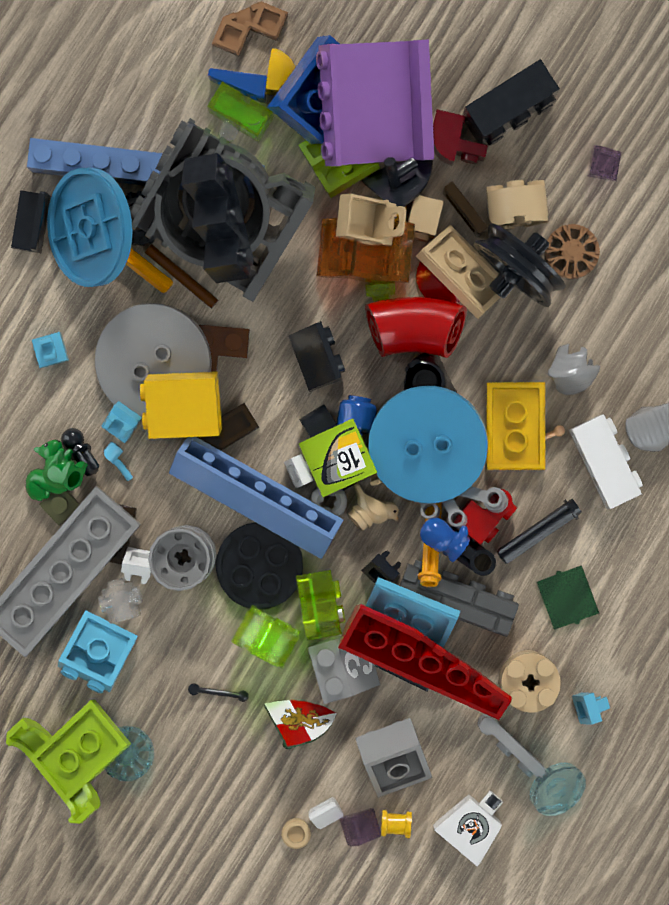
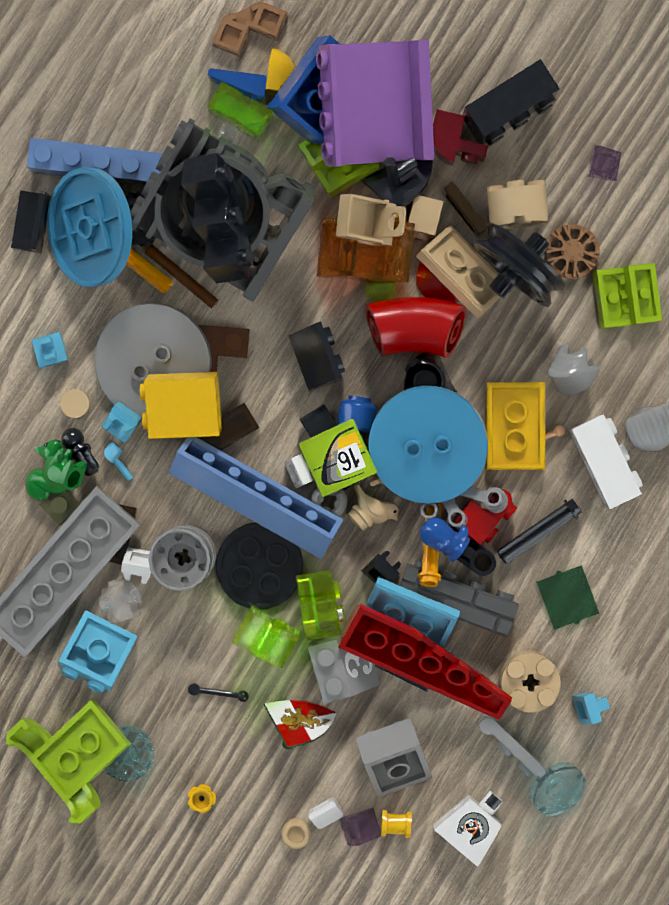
none -> tan tile [60,389,90,418]
none -> yellow plate [188,784,216,813]
none -> lime slope [592,263,663,329]

